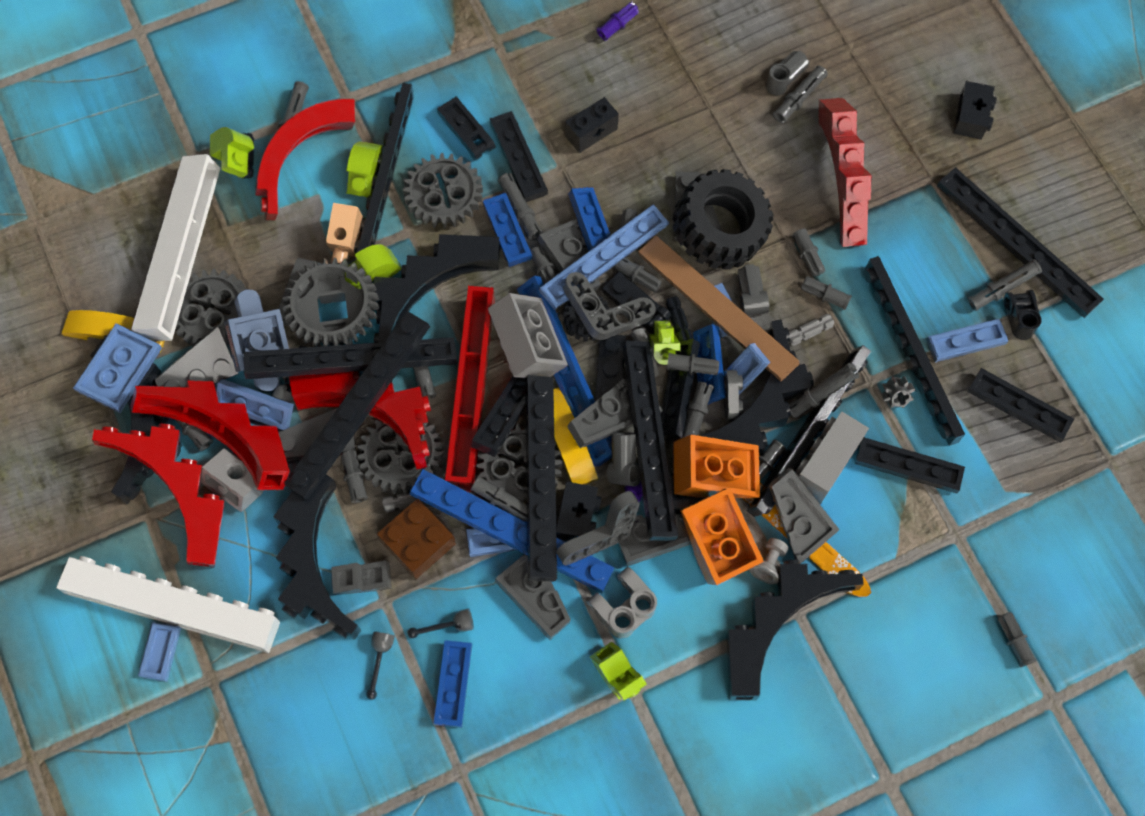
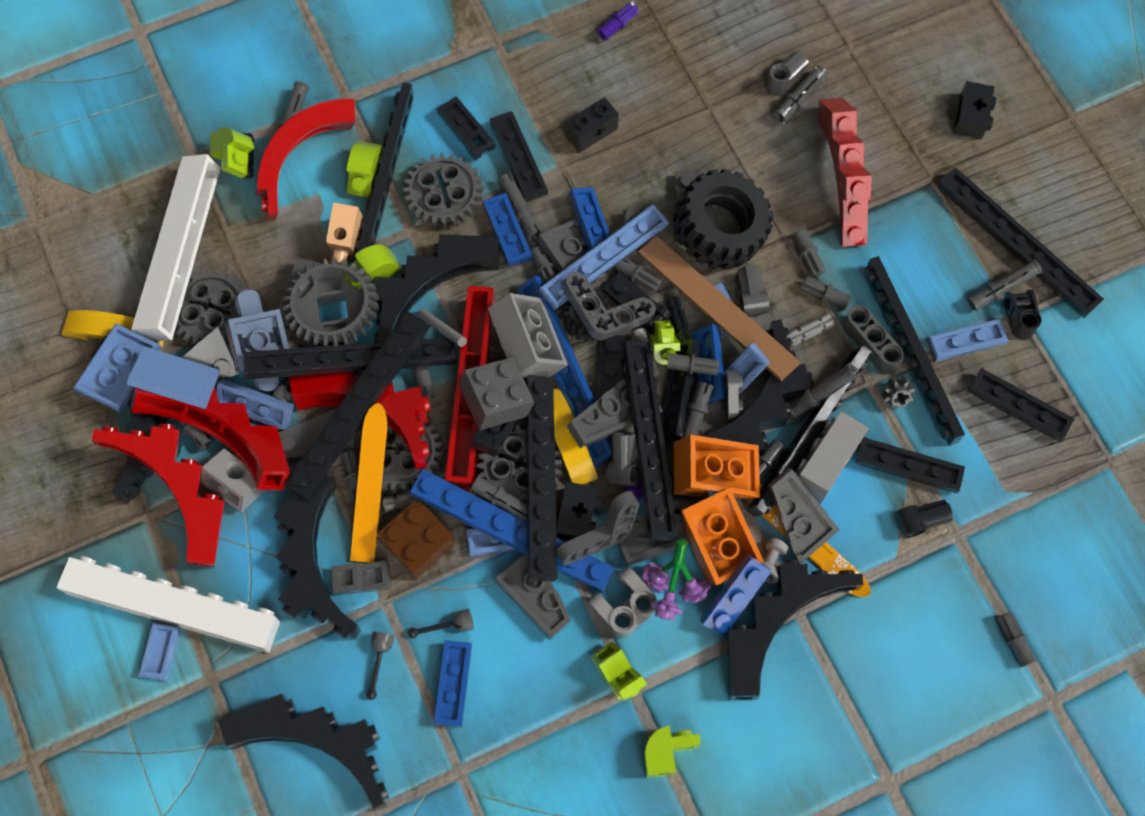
none -> medium blue tile [127,346,220,409]
none -> black arch [218,693,389,811]
none -> light orange piece [350,403,387,563]
none -> light grey bar [418,309,467,347]
none -> dark grey brick [459,357,534,431]
none -> medium lavender plant [642,539,711,620]
none -> lime brick [644,726,701,778]
none -> plate [700,554,772,636]
none -> dark grey beam [843,305,903,374]
none -> black piece [895,499,953,539]

